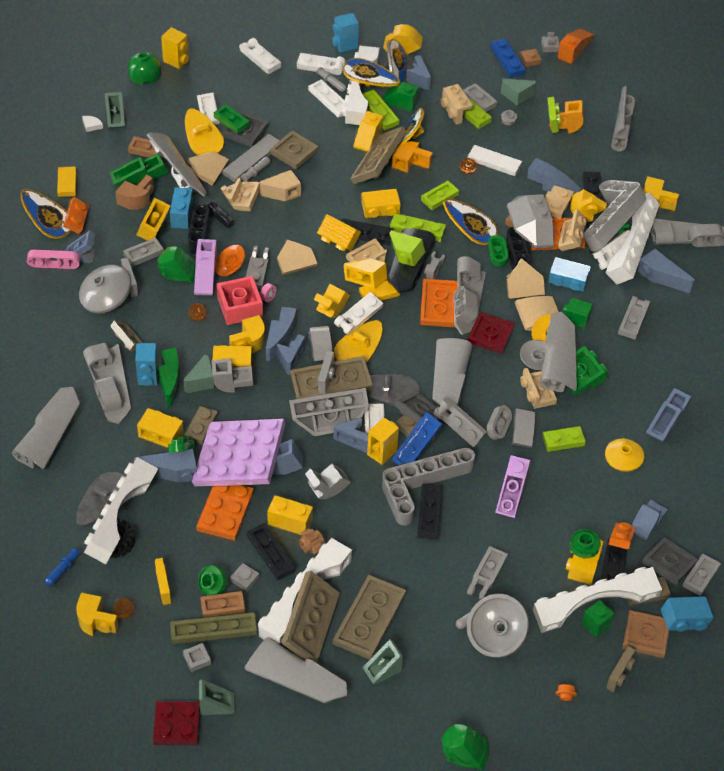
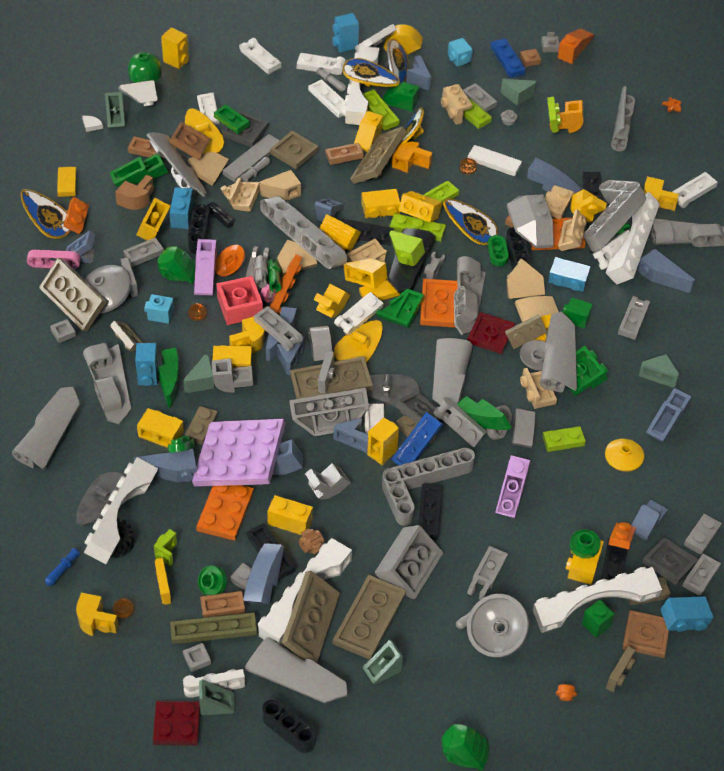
none -> plate [39,258,107,331]
none -> light grey plate [50,319,76,343]
none -> white slope [119,80,157,106]
none -> medium azure brick [144,294,174,324]
none -> lime bracket [154,529,177,566]
none -> medium nougat tile [169,122,211,160]
none -> white plate [183,669,245,697]
none -> sand blue slope [243,543,284,605]
none -> light grey pin [253,255,268,288]
none -> light grey plate [254,306,303,351]
none -> light grey beam [260,196,347,269]
none -> black beam [262,699,315,753]
none -> green pin [267,259,281,292]
none -> orange plate [270,254,302,315]
none -> sand blue slope [315,198,344,222]
none -> medium nougat plate [325,143,363,165]
none -> white plate [355,24,396,52]
none -> light grey slope [374,525,443,599]
none -> green wing [376,289,425,328]
none -> yellow brick [399,191,443,222]
none -> medium azure brick [448,38,473,67]
none -> green slope [456,396,512,430]
none -> dark tan plate [505,315,547,349]
none -> sand green slope [639,354,679,388]
none -> orange plant [662,97,681,112]
none -> white plate [673,172,718,208]
none -> light grey plate [684,514,722,555]

